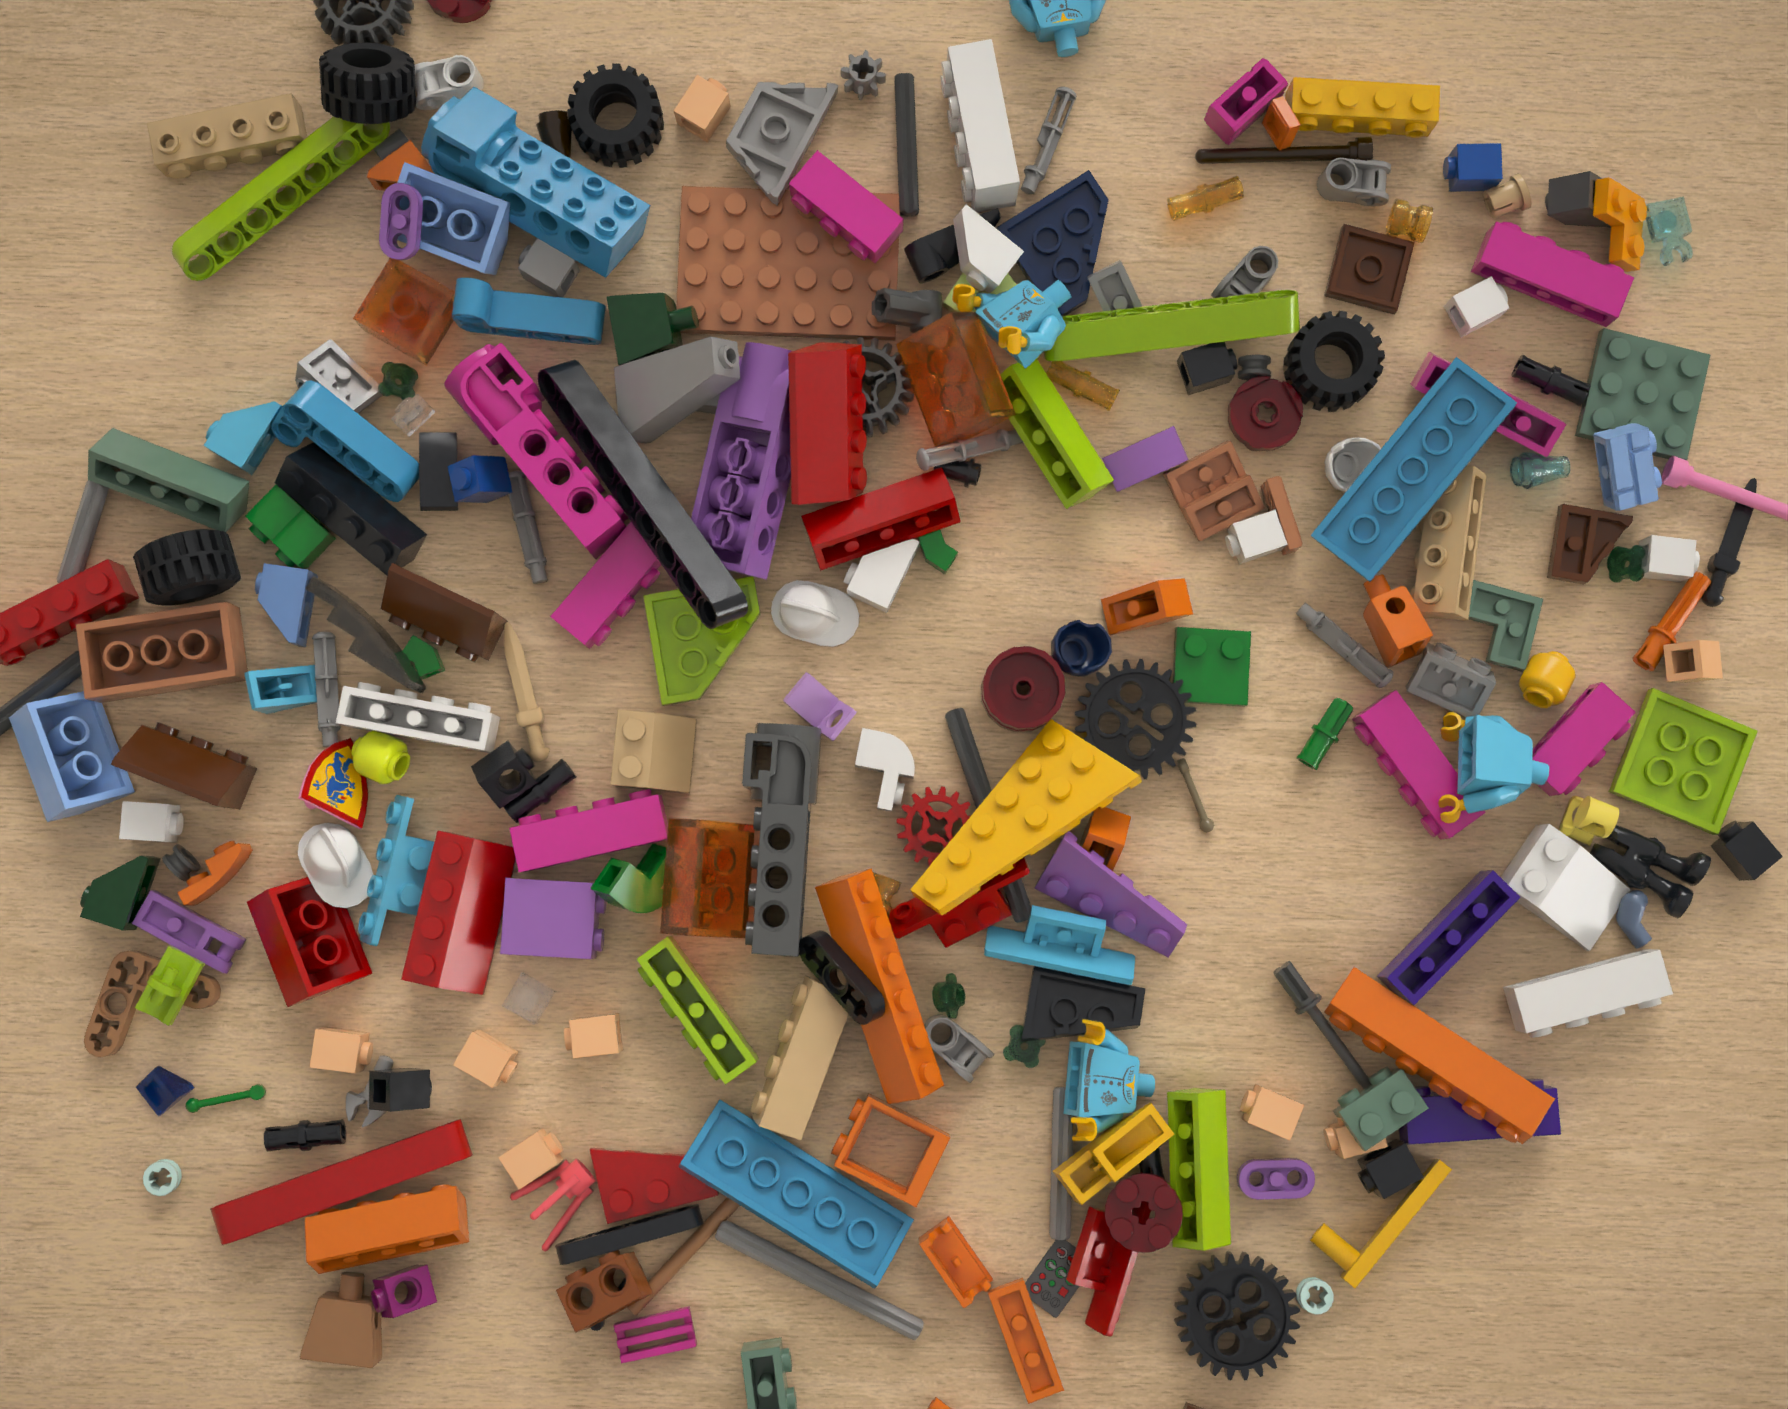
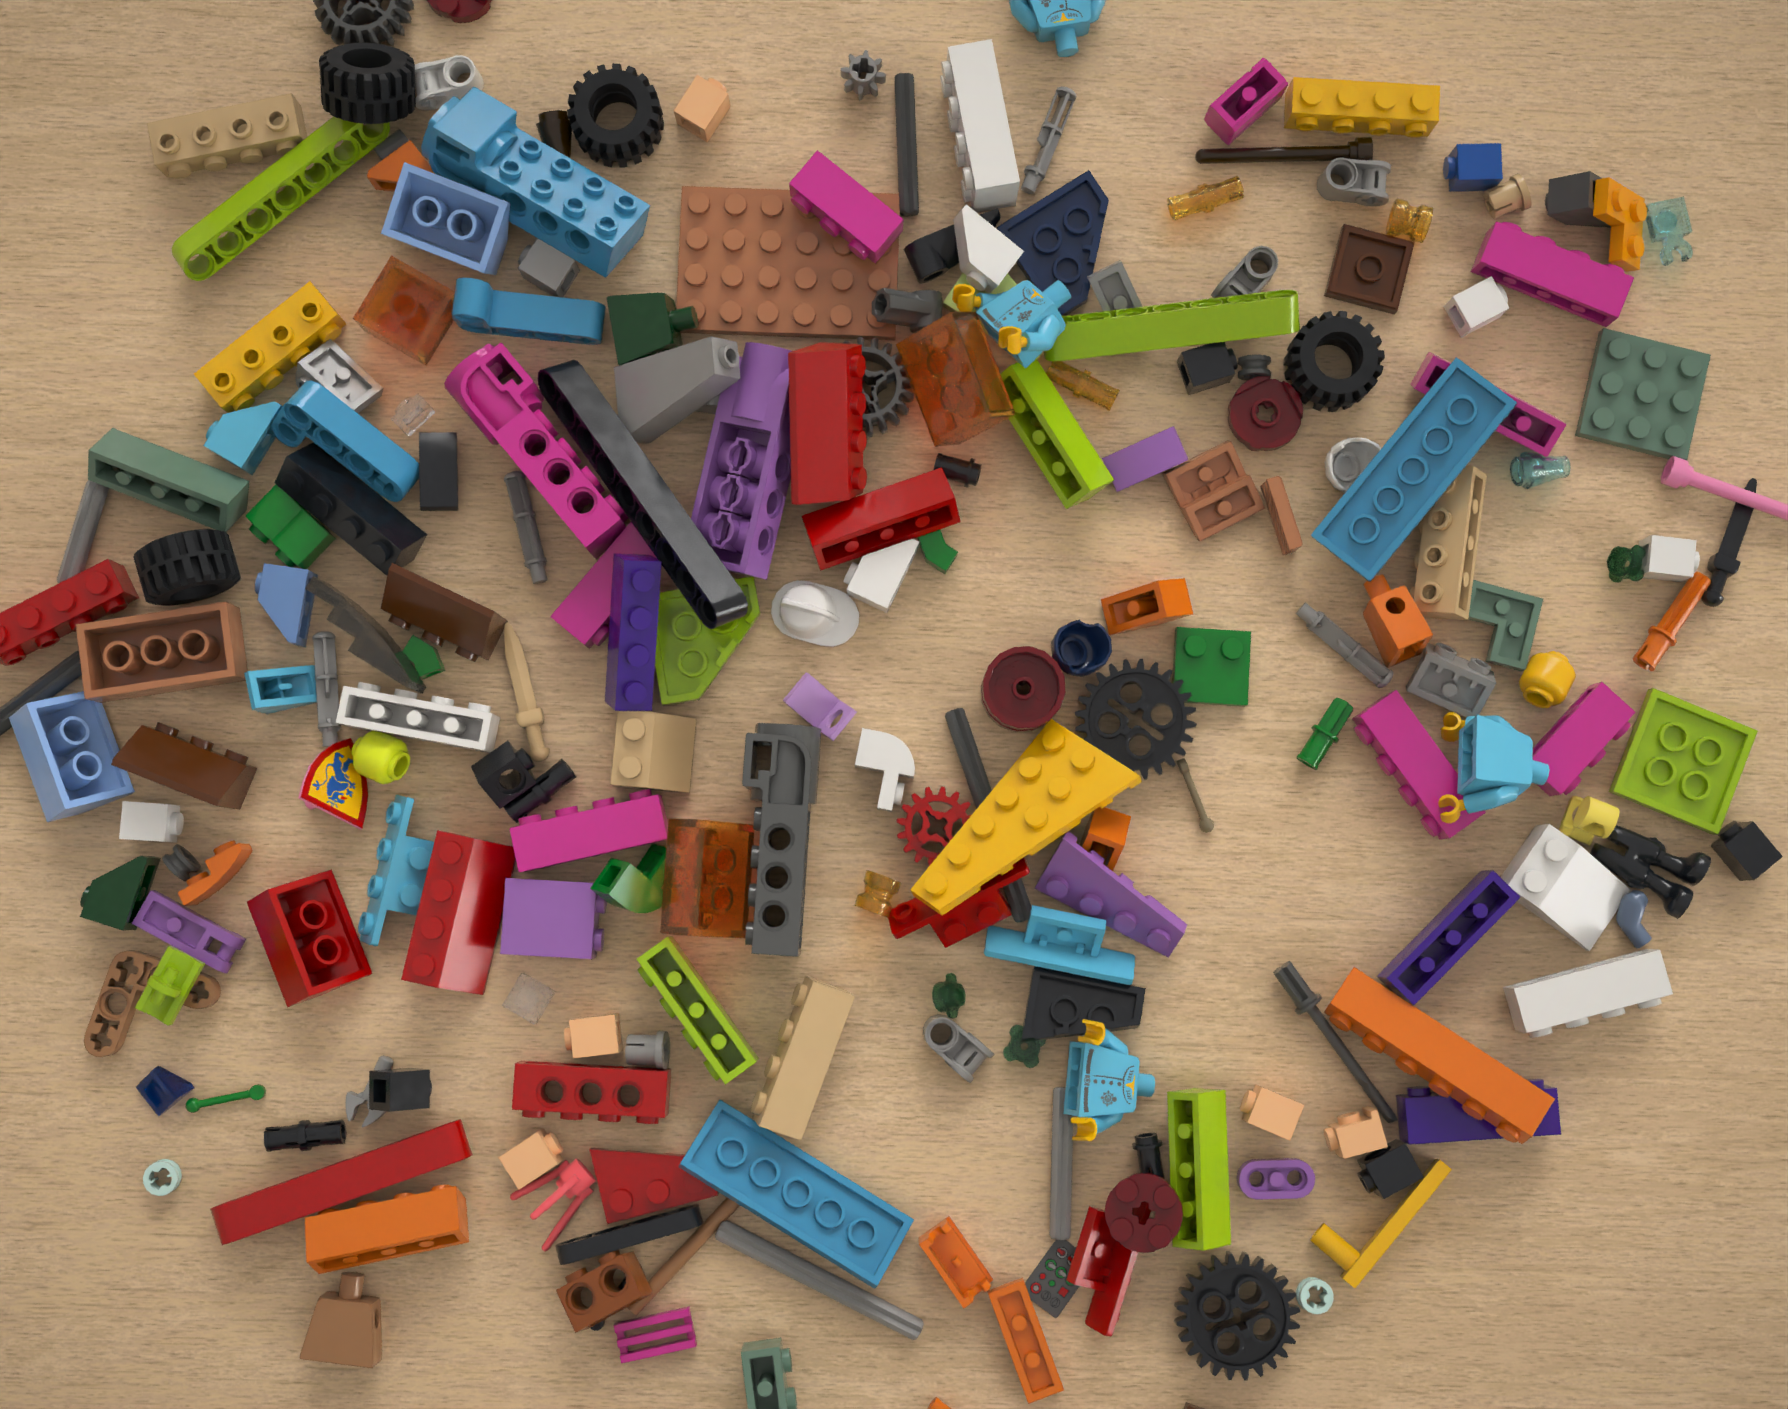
white piece [298,823,374,908] -> none
light nougat brick [310,1027,373,1073] -> none
magenta brick [371,1265,437,1318] -> none
clear green plate [378,362,418,402] -> none
medium lavender plate [379,183,423,260] -> none
blue brick [447,455,513,503] -> none
light nougat brick [453,1029,518,1088] -> none
light grey wing [726,82,838,205] -> none
black beam [799,931,885,1025] -> none
orange brick [815,868,944,1104] -> none
orange window [831,1093,950,1207] -> none
light grey piece [916,429,1023,471] -> none
yellow slope [1052,1103,1175,1205] -> none
white brick [1225,510,1288,564] -> none
orange tile [1262,96,1301,151] -> none
sand green bracket [1333,1067,1429,1151] -> none
black pin [1511,355,1591,406] -> none
reddish brown wing [1547,504,1633,585] -> none
light blue brick [1593,423,1662,511] -> none
light nougat brick [1663,640,1723,683] -> none
none -> yellow brick [194,281,346,413]
none -> red brick [512,1060,671,1124]
none -> dark purple brick [605,554,662,711]
none -> light grey bush [625,1031,670,1069]

